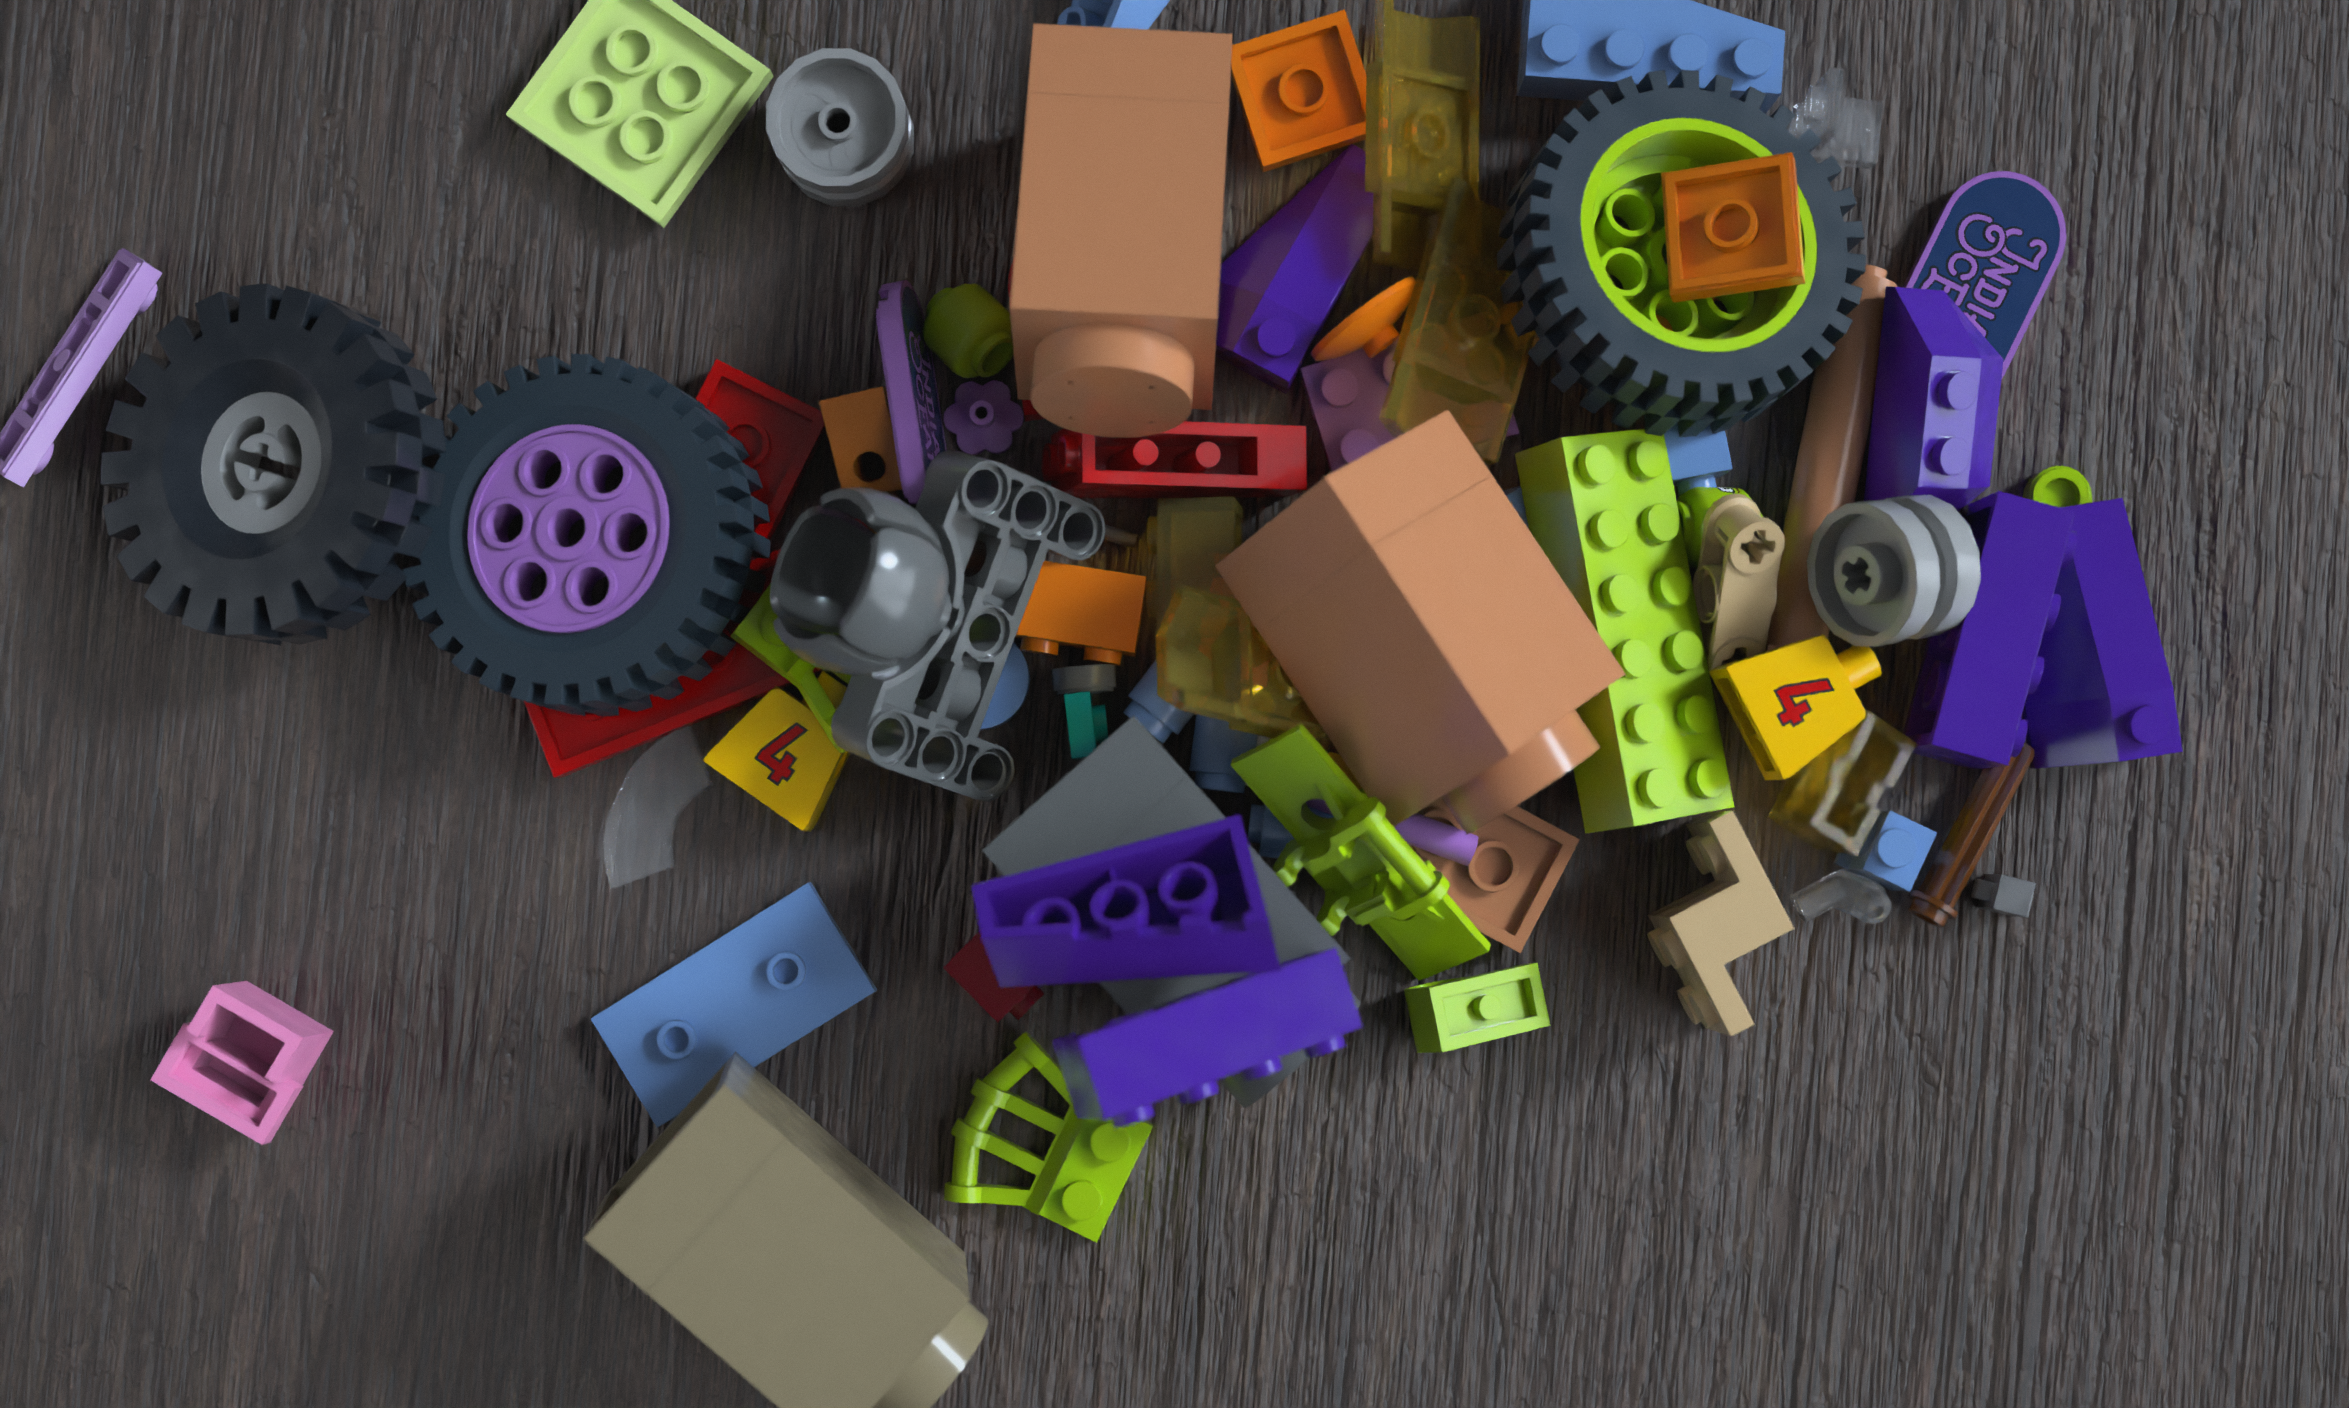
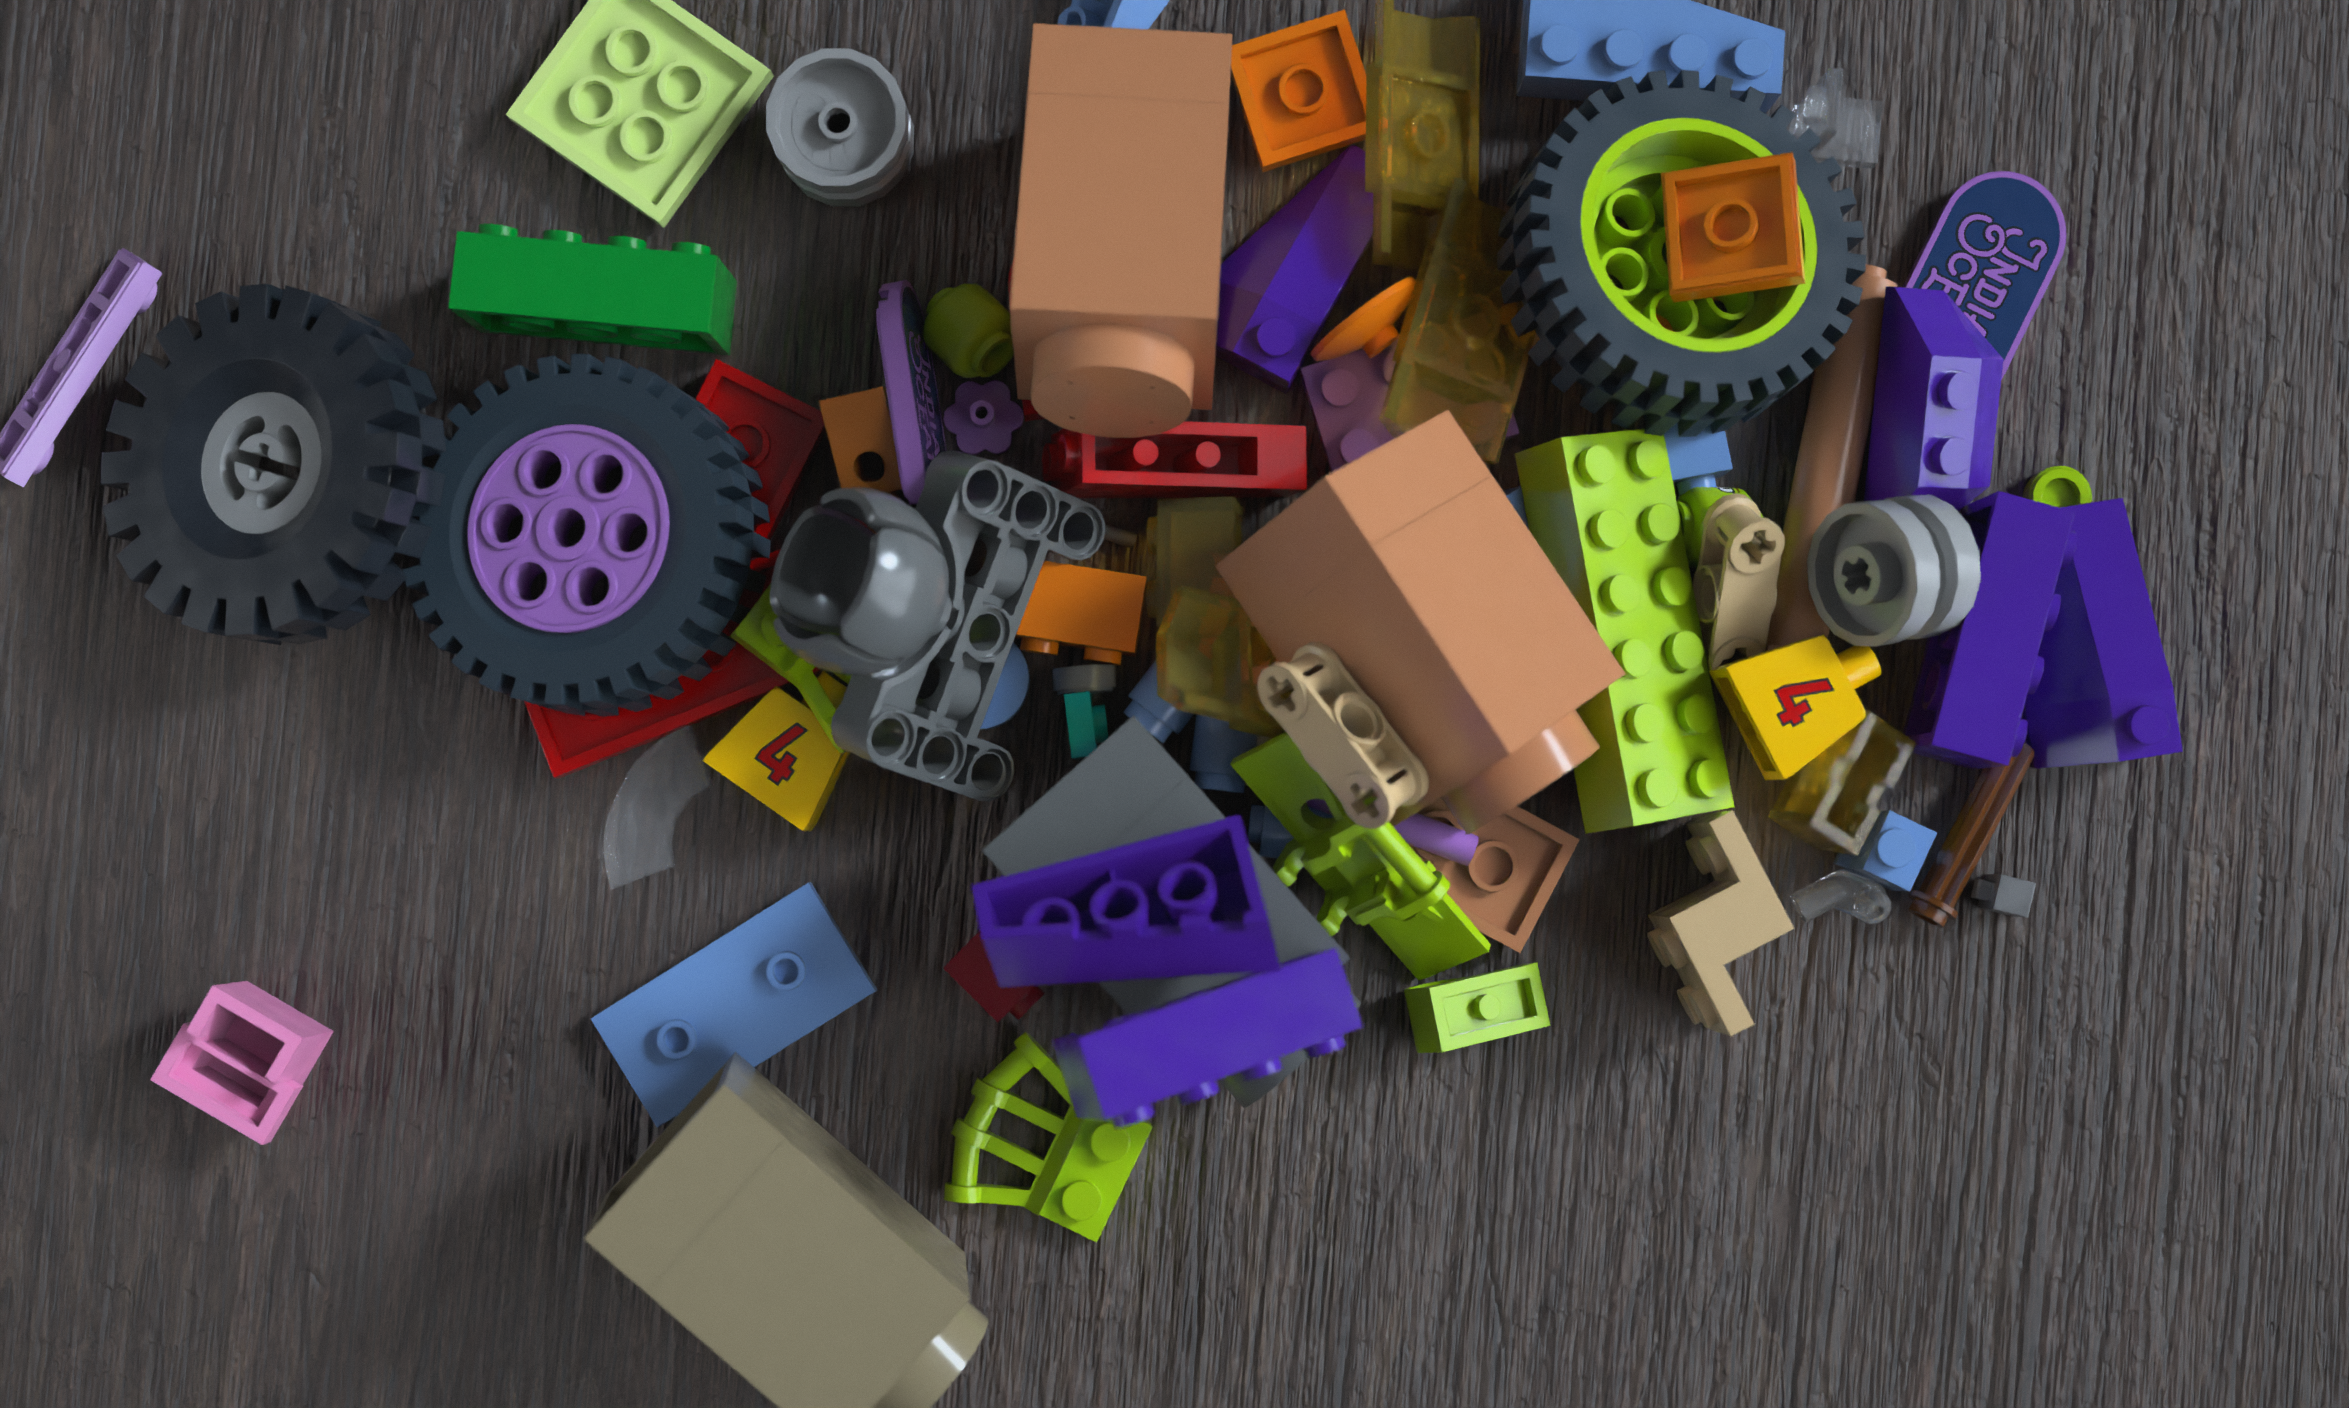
none -> green brick [449,224,737,356]
none -> tan piece [1257,642,1429,829]

